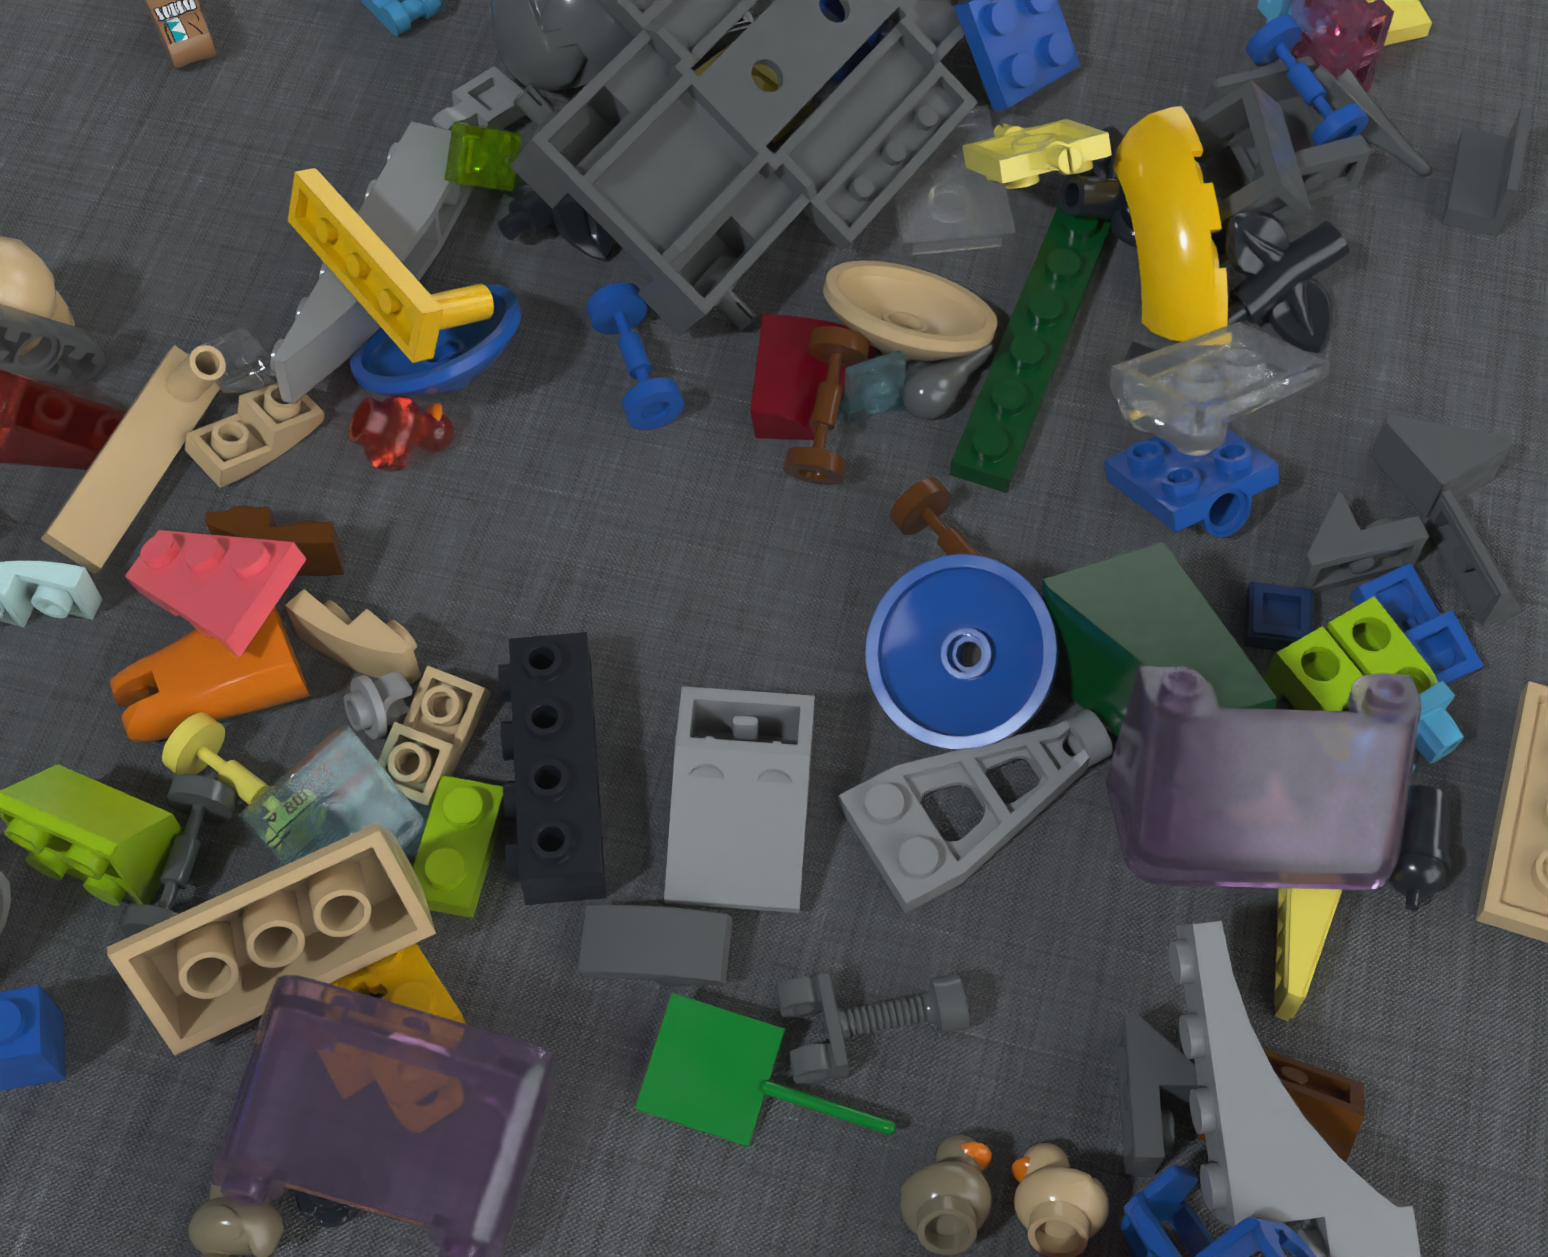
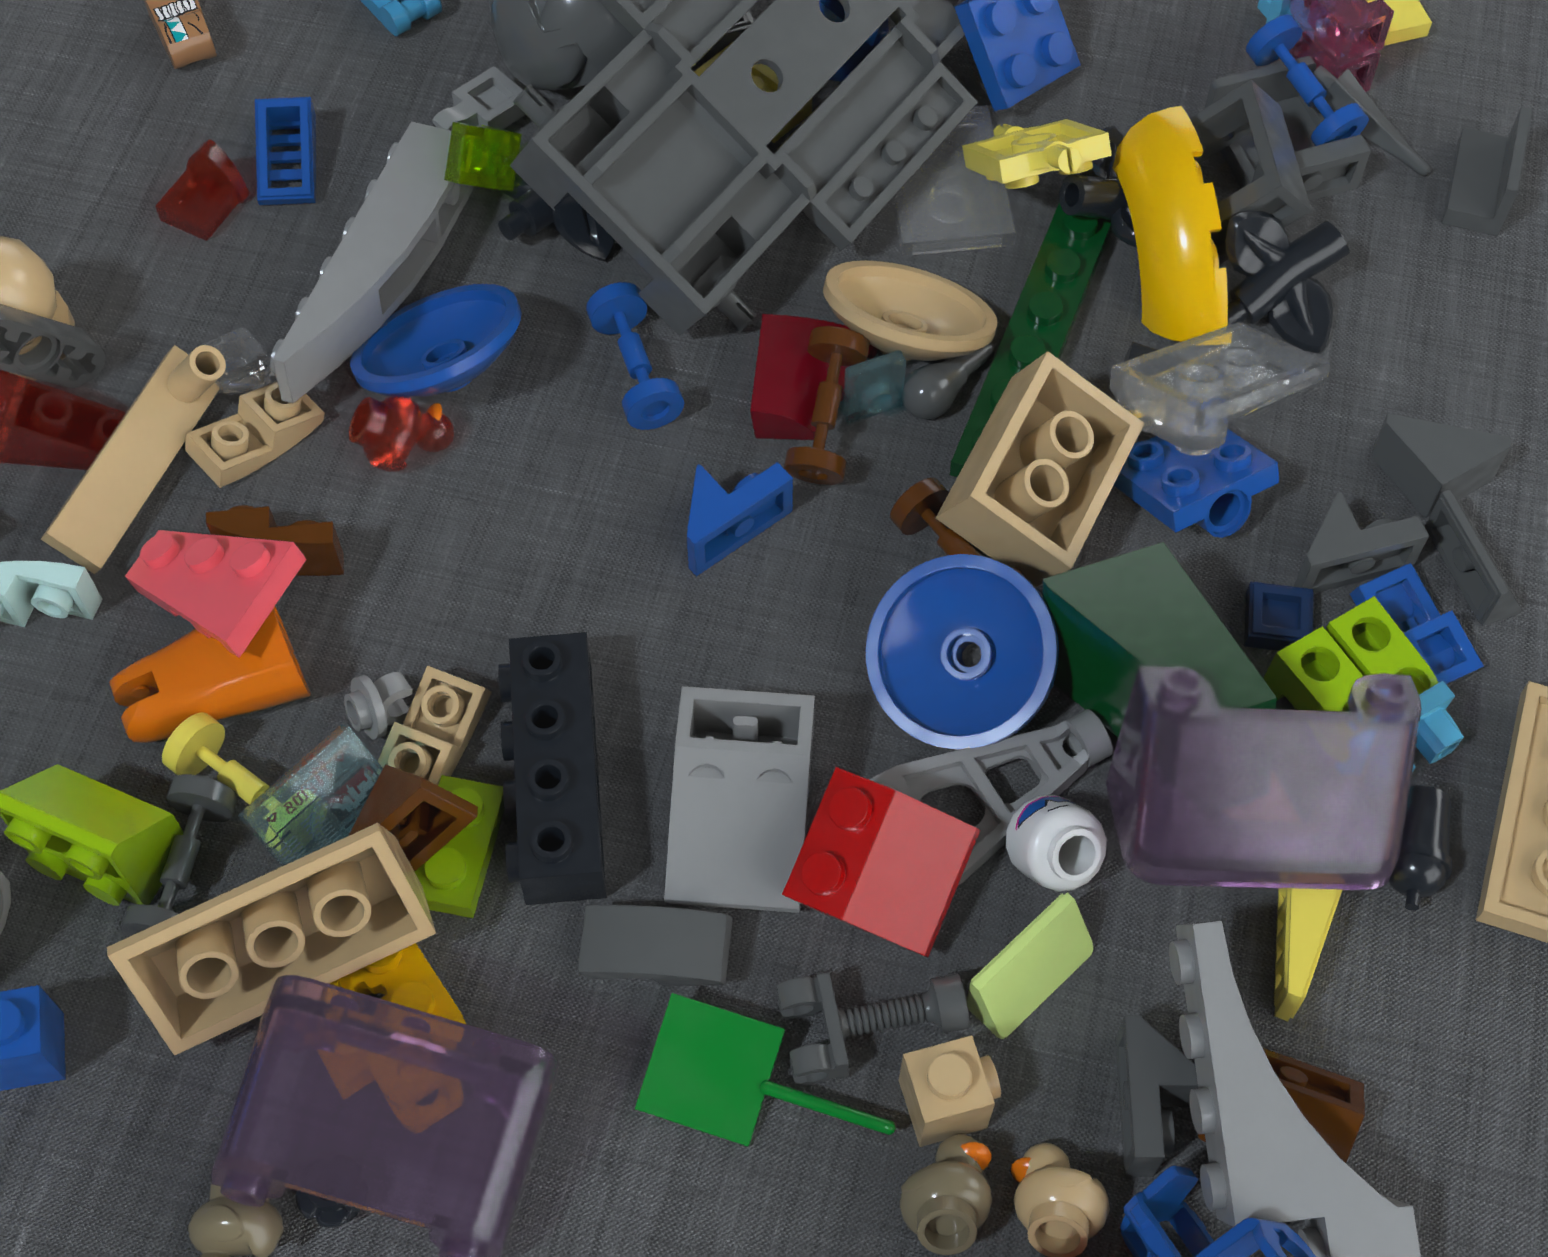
tan slope [285,589,421,684] -> none
yellow piece [288,168,494,363] -> none
none -> clear red tile [155,139,250,241]
none -> blue slope [255,97,316,205]
none -> reddish brown slope [348,764,478,872]
none -> blue slope [687,462,793,577]
none -> slope [782,767,981,958]
none -> tan brick [899,1035,1001,1147]
none -> tan brick [936,351,1145,588]
none -> yellowish green slope [966,892,1093,1039]
none -> white head [1006,795,1107,892]

